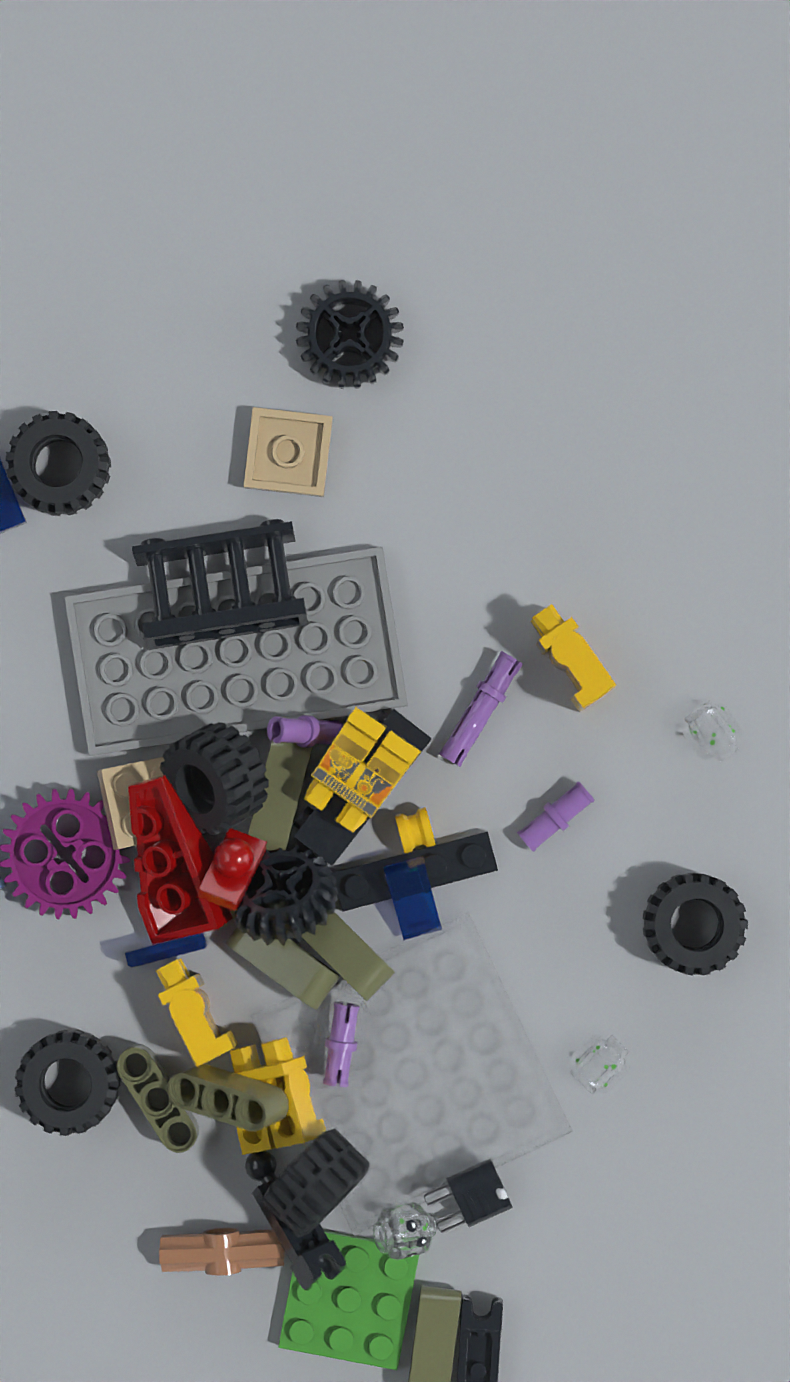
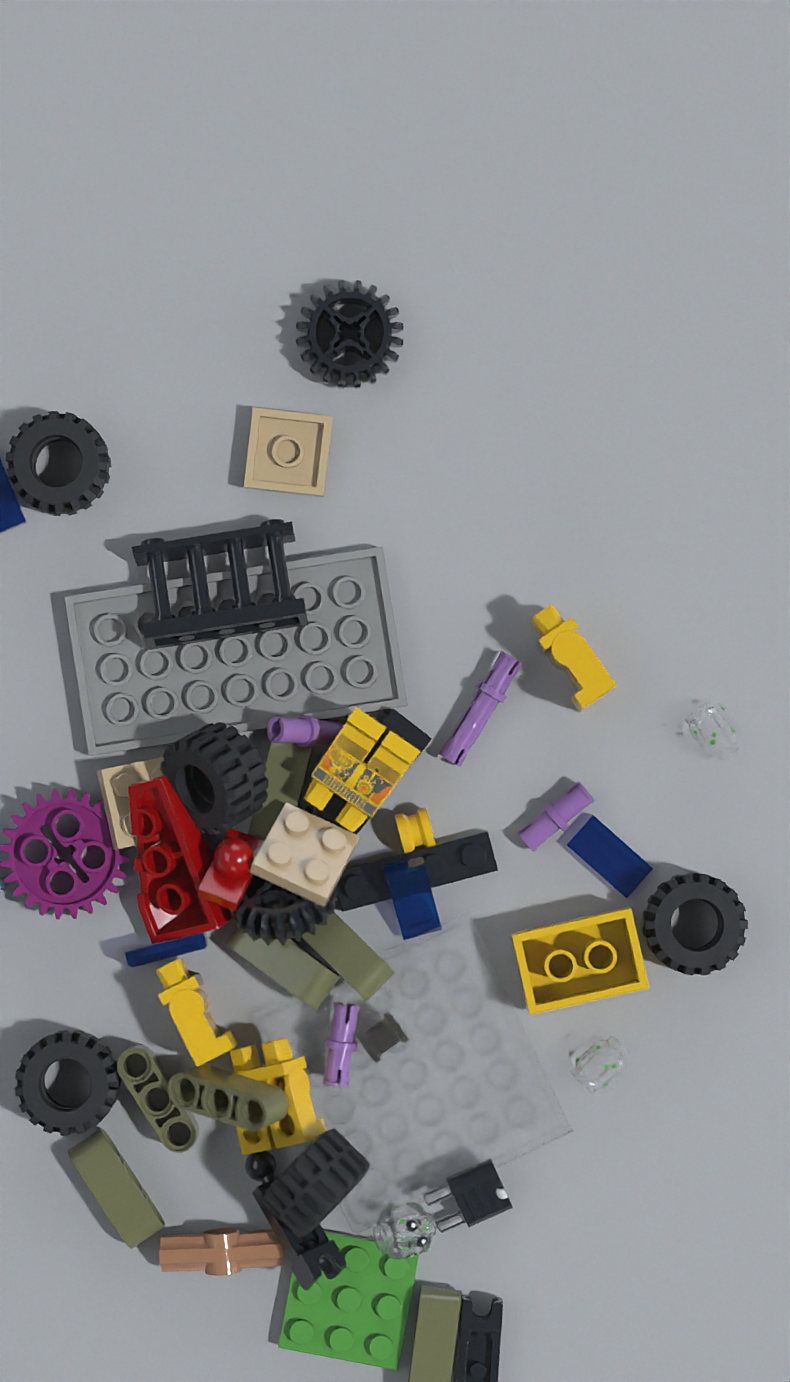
none -> olive beam [67,1128,166,1249]
none -> tan plate [250,803,360,907]
none -> clear smoke bush [356,1010,409,1064]
none -> yellow brick [510,906,649,1015]
none -> clear blue tile [566,815,653,899]

